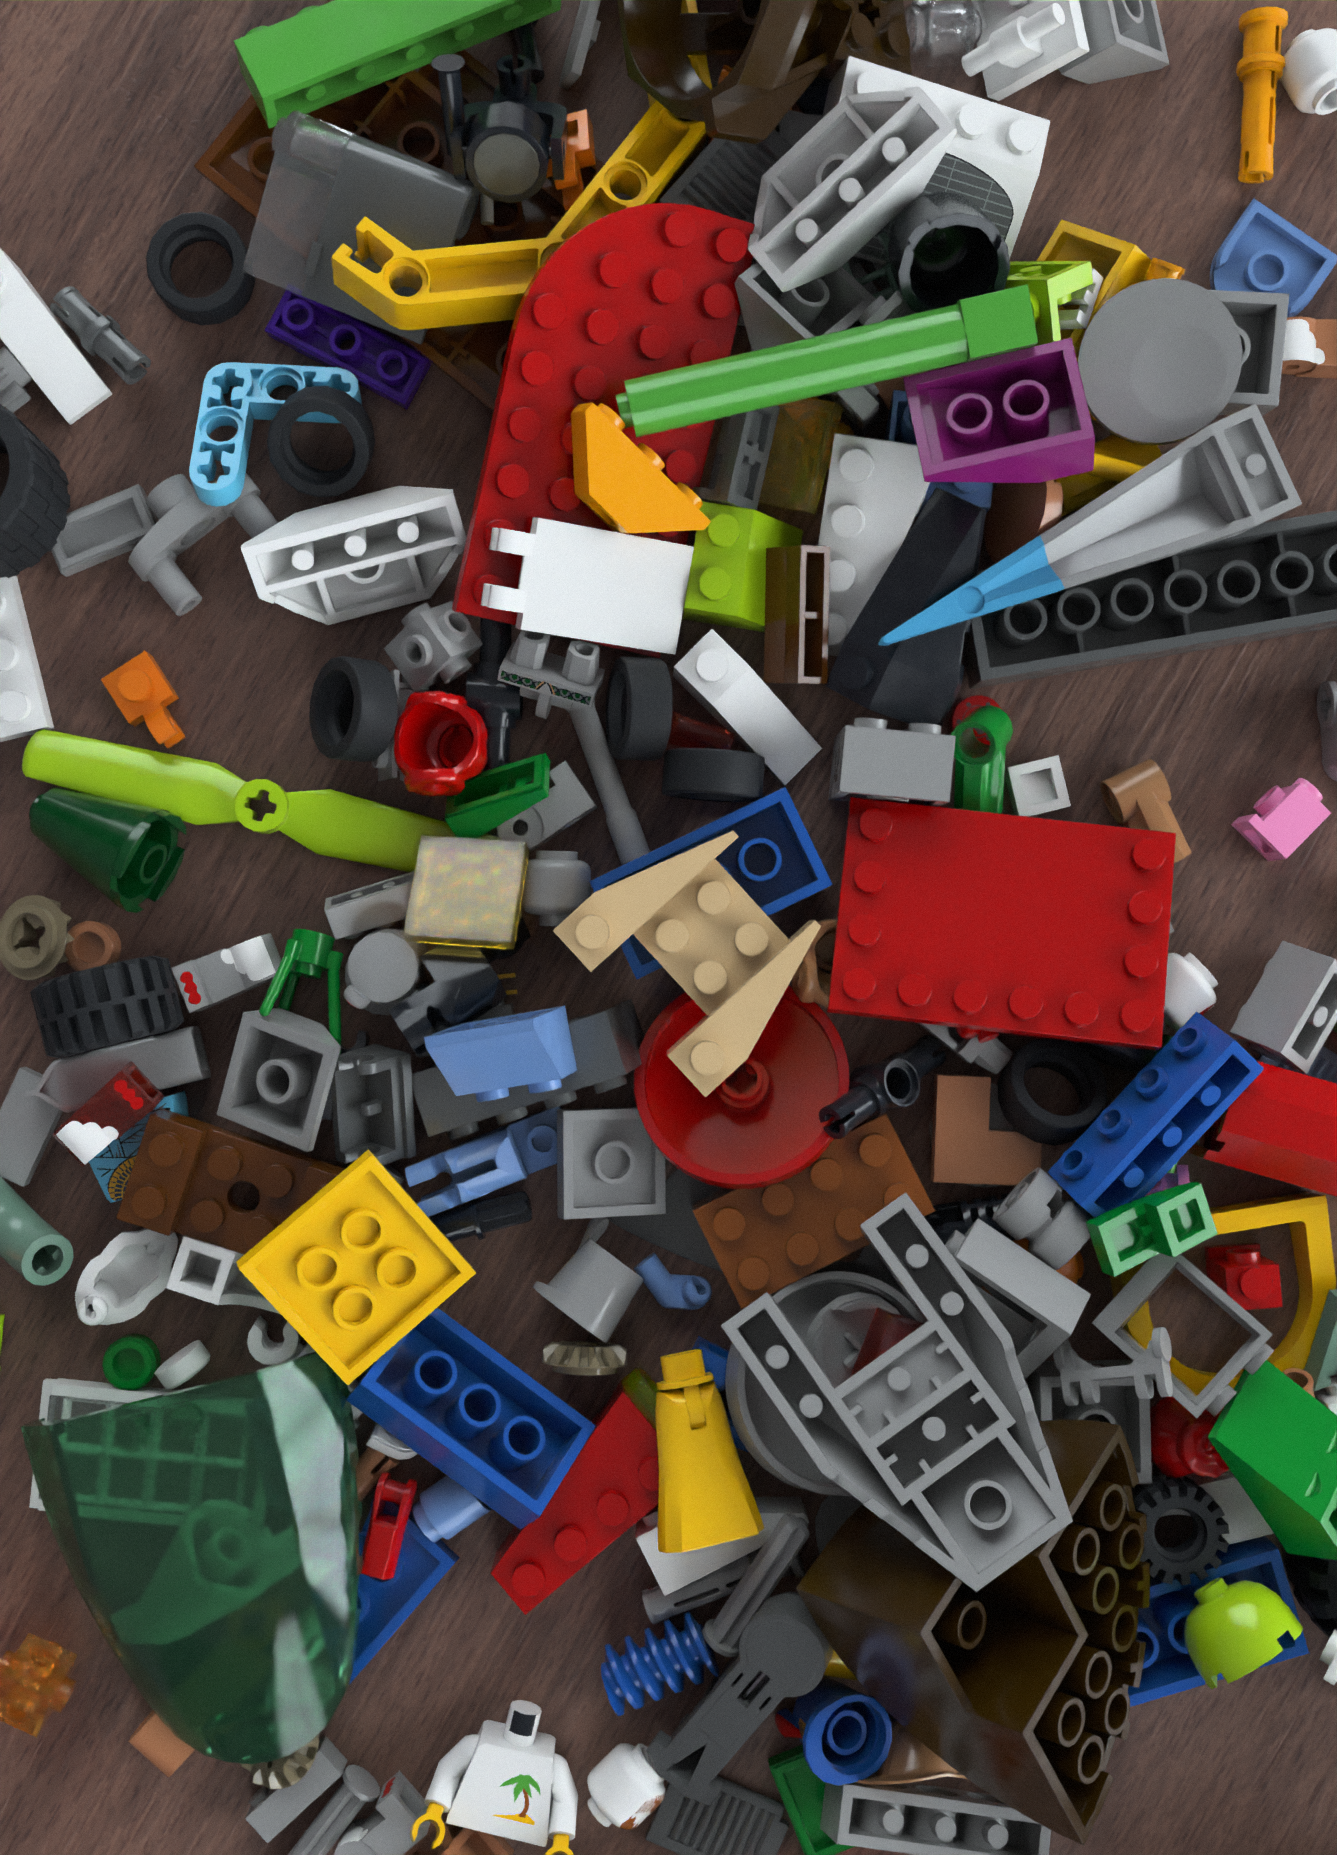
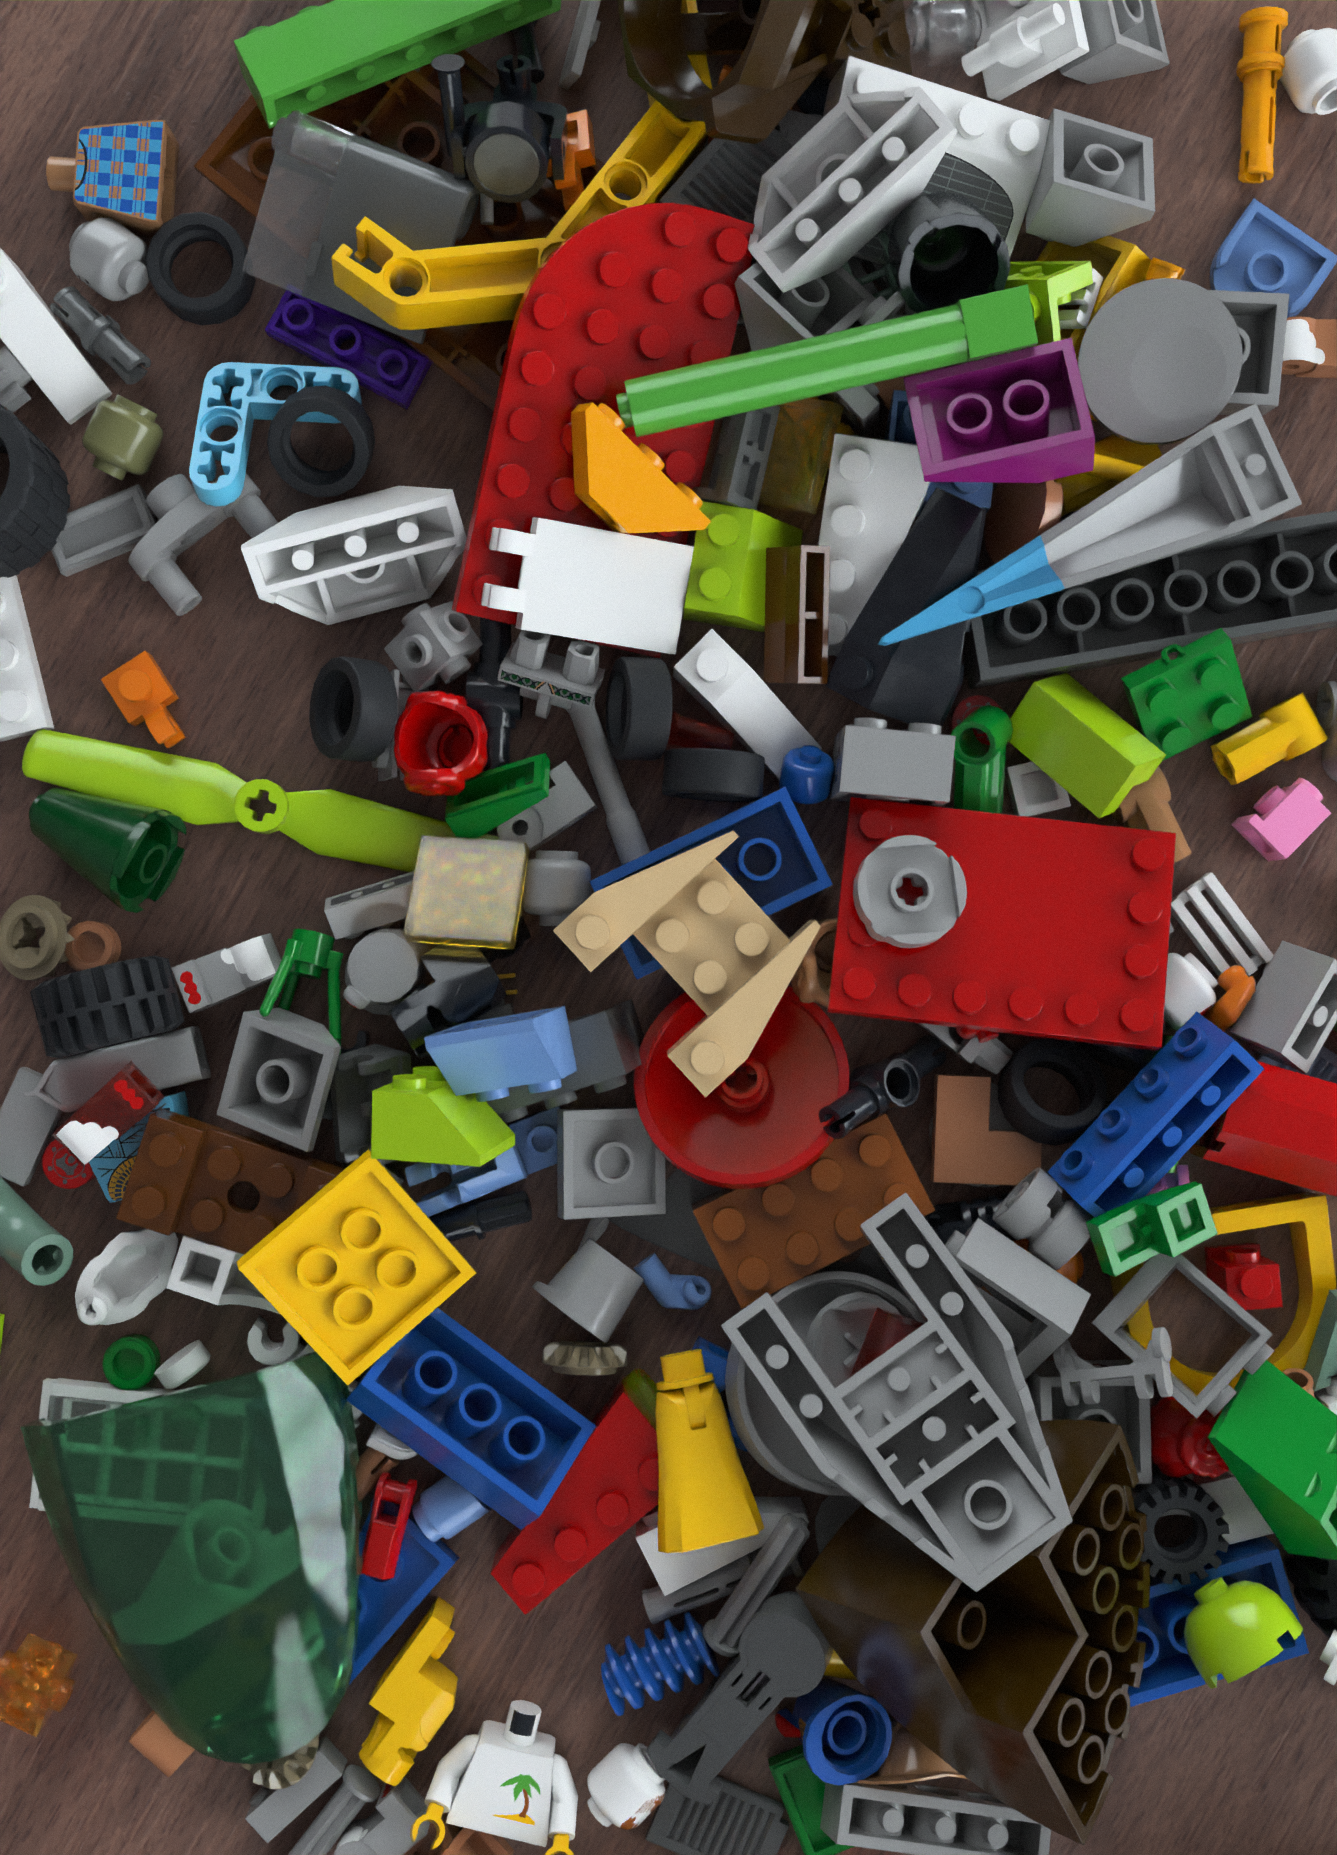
none -> red tile [42,1138,95,1189]
none -> torso [46,120,179,239]
none -> light grey head [69,217,149,301]
none -> olive head [82,394,164,481]
none -> yellow plate [358,1596,458,1786]
none -> lime slope [371,1066,515,1167]
none -> blue piece [779,745,835,804]
none -> light grey plate [853,835,967,948]
none -> lime piece [1009,673,1166,818]
none -> light grey slope [1026,108,1155,247]
none -> green plate [1121,628,1252,761]
none -> white tile [1171,872,1274,977]
none -> orange arm [1203,965,1256,1032]
none -> yellow piece [1210,692,1328,785]

